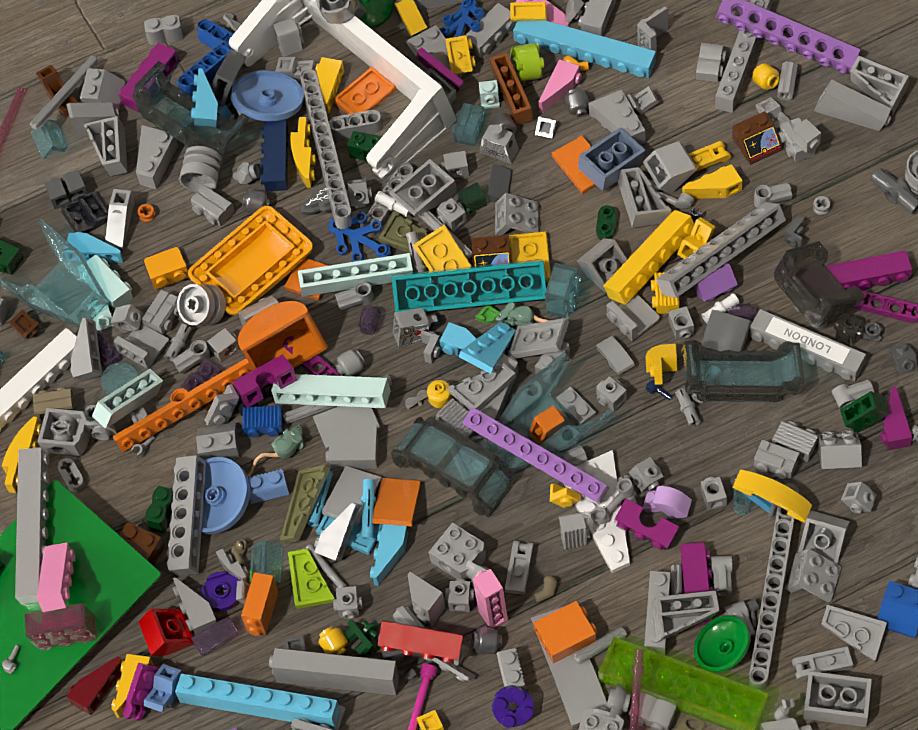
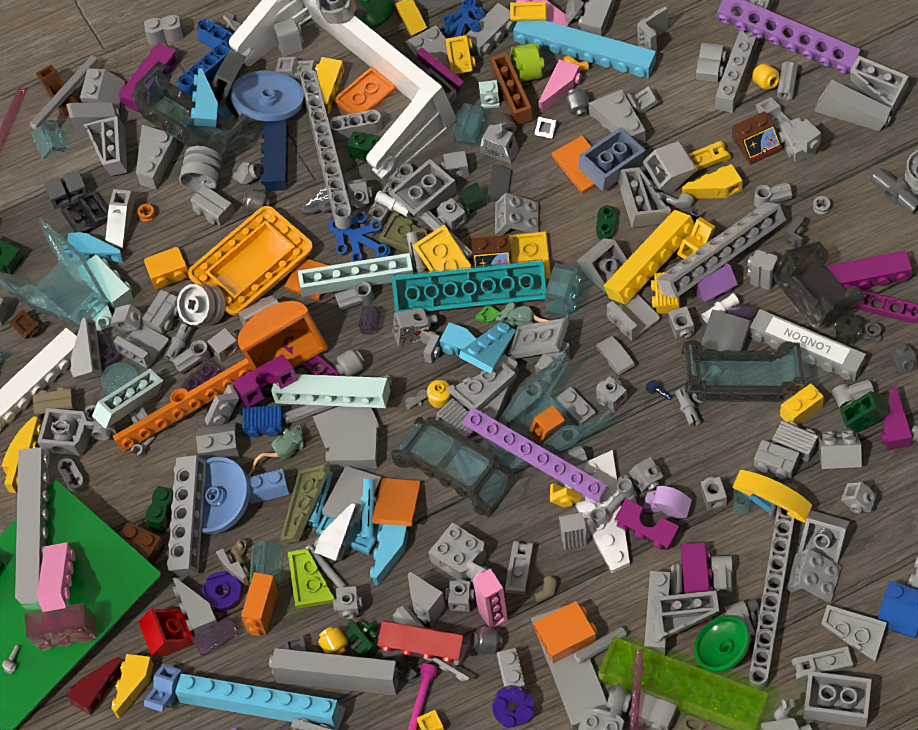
magenta hinge [123,663,158,721] -> none
light grey tile [236,580,250,604] -> none
yellow slope [291,117,316,188] -> none
yellow brick [646,344,677,385] -> none
none -> light grey brick [747,250,777,290]
none -> yellow brick [780,383,824,425]

